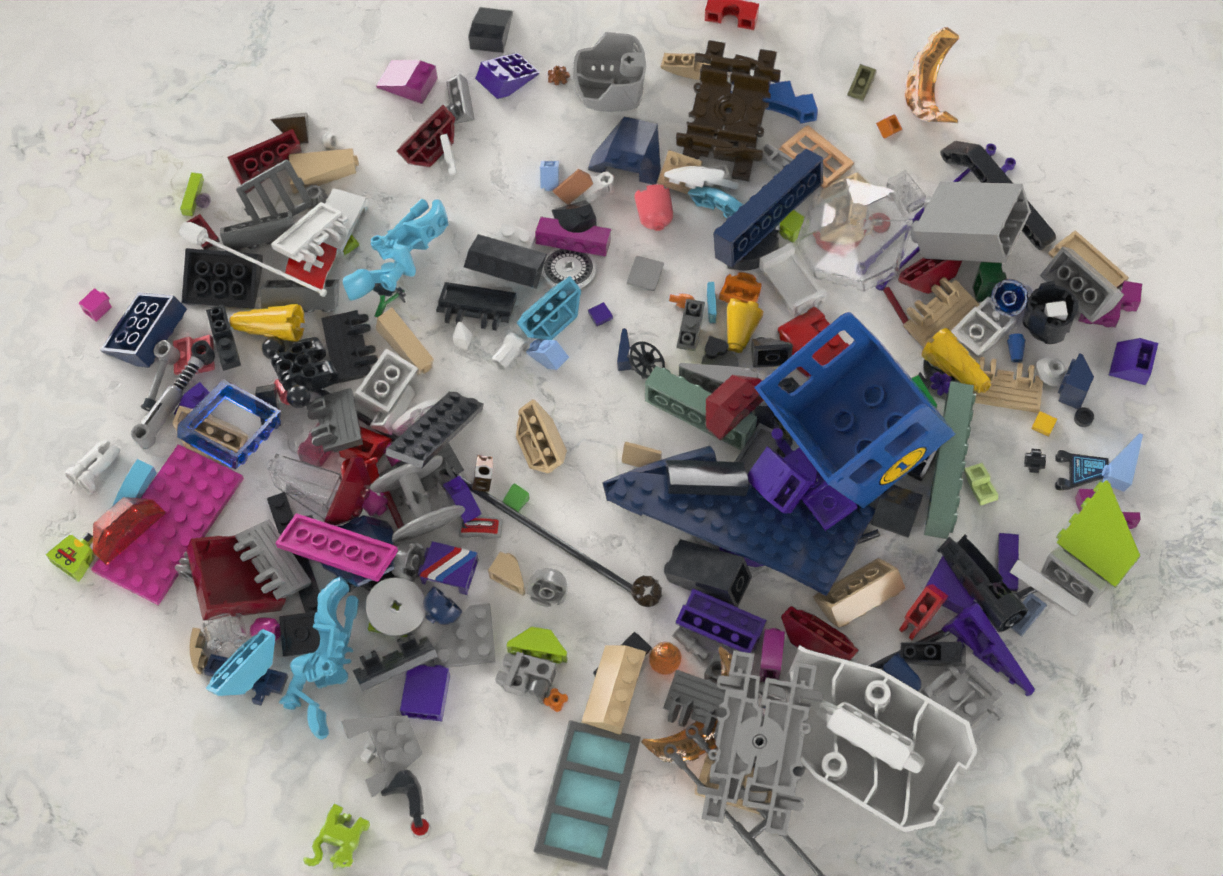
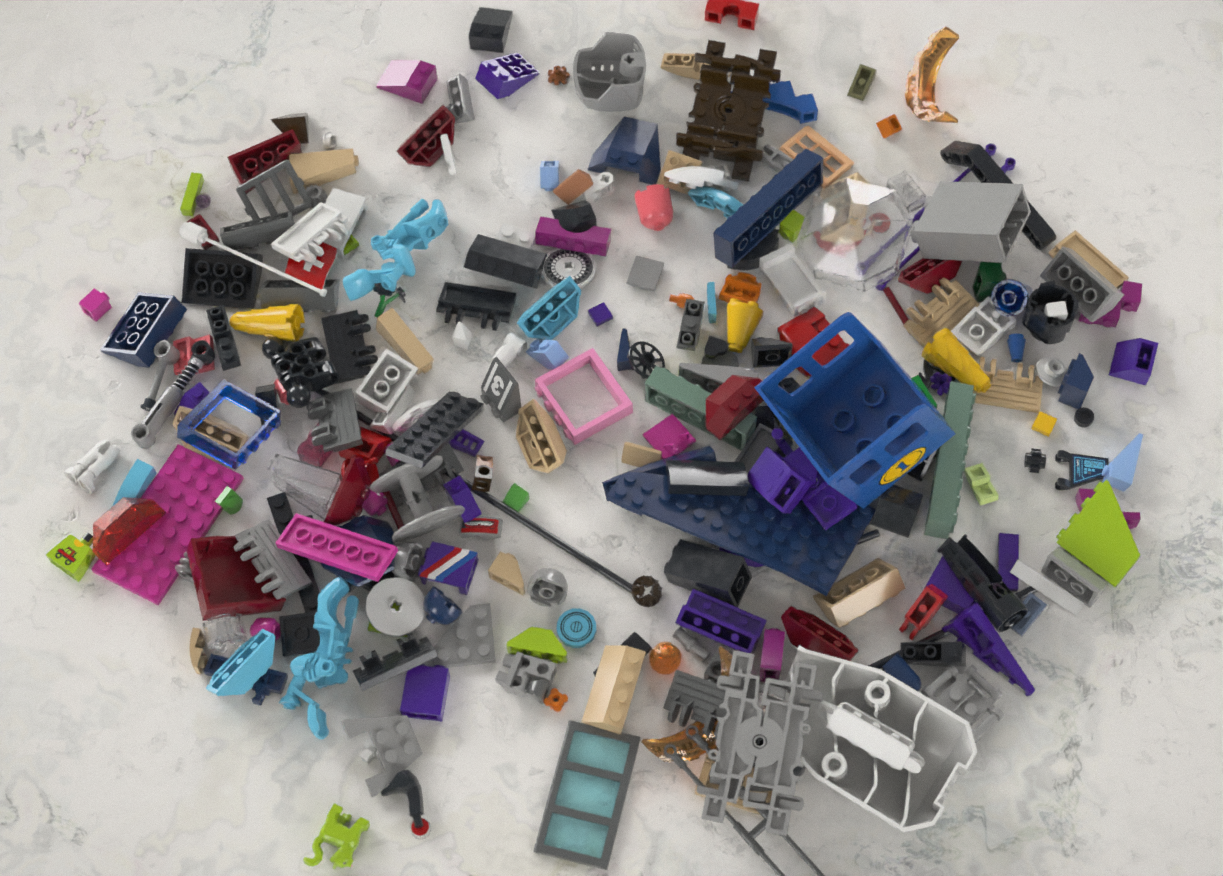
none -> bright green plate [215,486,243,515]
none -> dark purple slope [449,429,485,457]
none -> dark grey slope [480,356,522,423]
none -> bright pink window [534,348,633,445]
none -> medium azure tile [557,609,596,648]
none -> dark pink plate [642,413,696,459]

